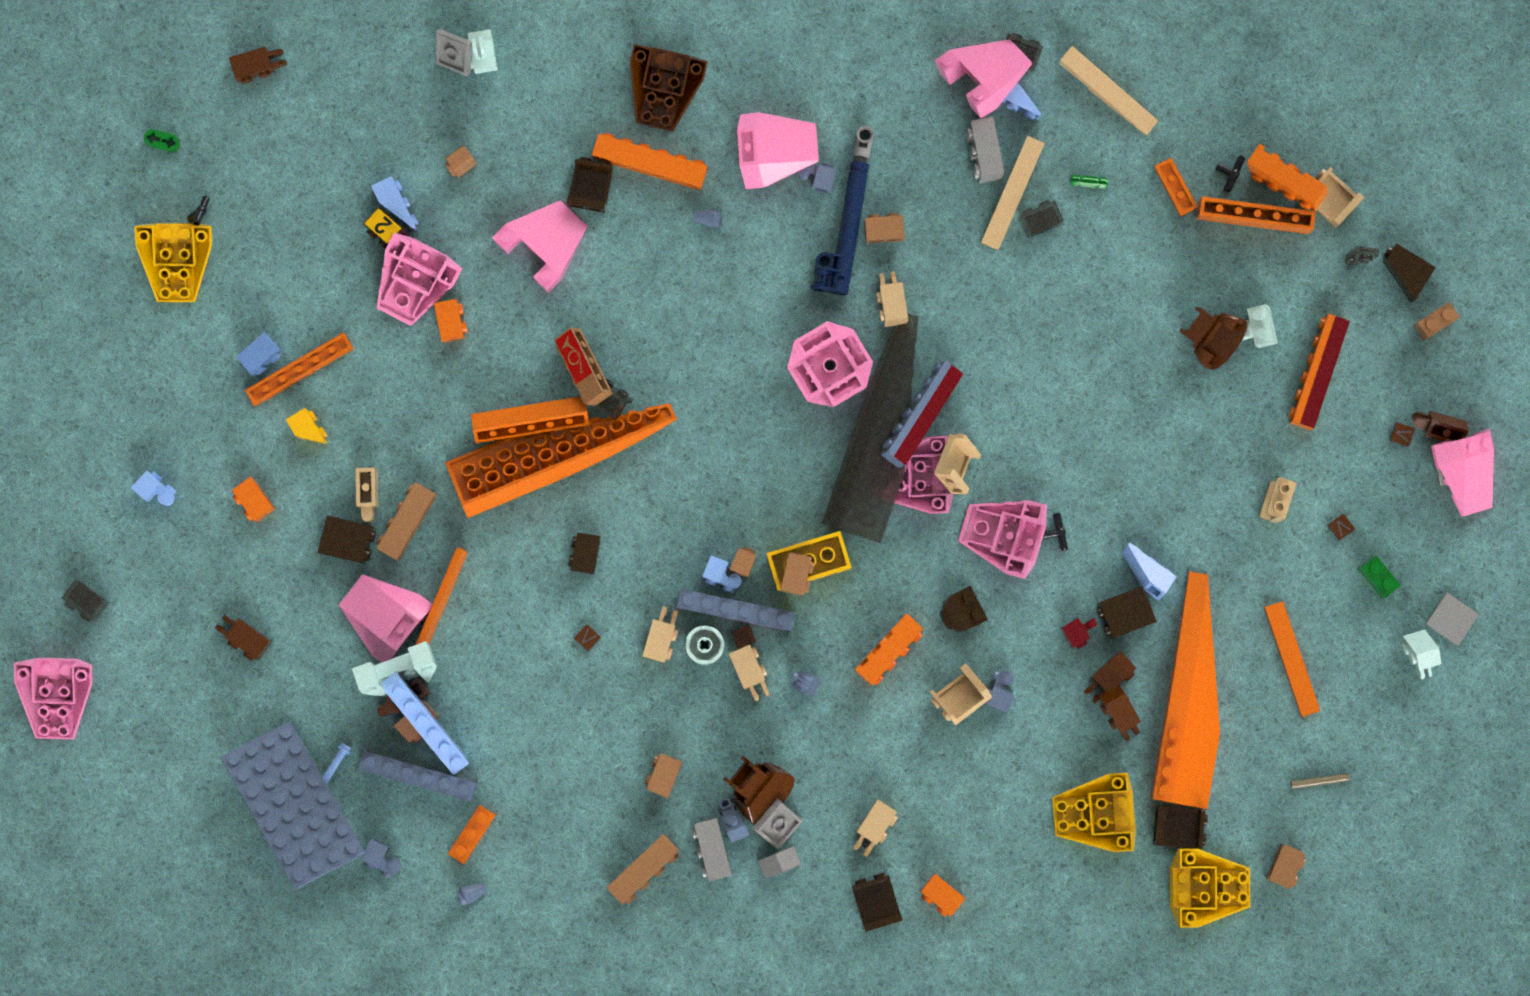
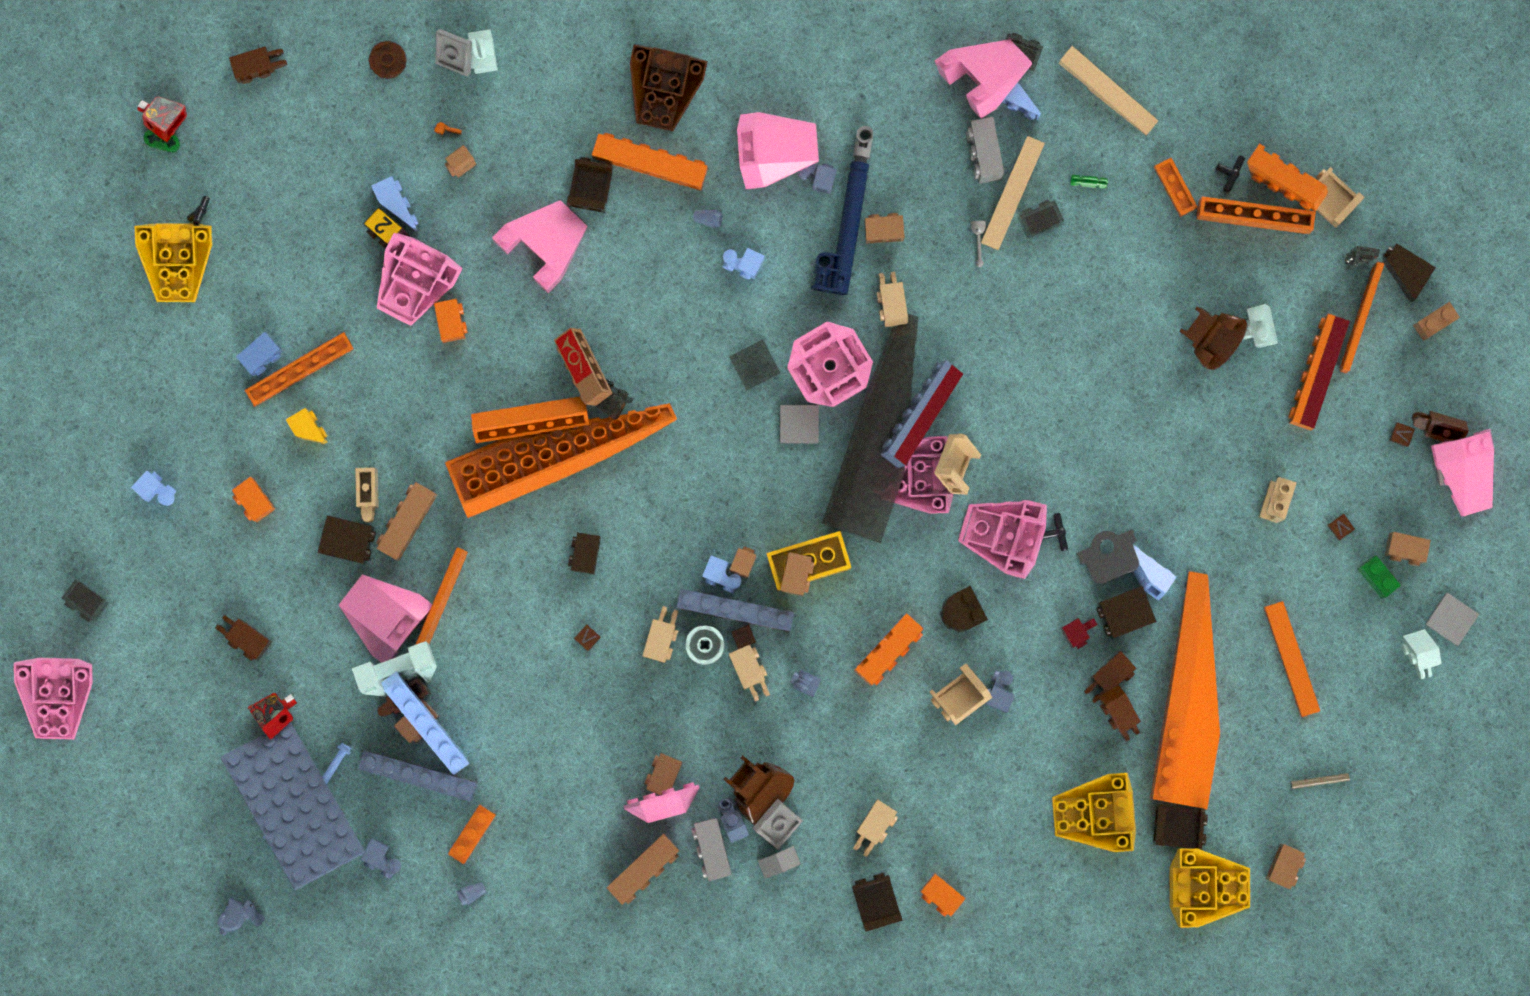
none -> torso [137,96,187,142]
none -> sand blue animal [217,897,265,936]
none -> torso [248,693,297,740]
none -> reddish brown tile [369,41,407,79]
none -> orange hand [434,122,462,135]
none -> bright pink wedge [624,782,700,823]
none -> light blue brick [722,248,765,280]
none -> clear smoke tile [729,340,780,391]
none -> light grey tile [780,405,819,444]
none -> light grey hinge [970,221,986,267]
none -> dark grey piece [1076,529,1139,584]
none -> orange tile [1339,262,1384,373]
none -> medium nougat brick [1385,532,1431,566]

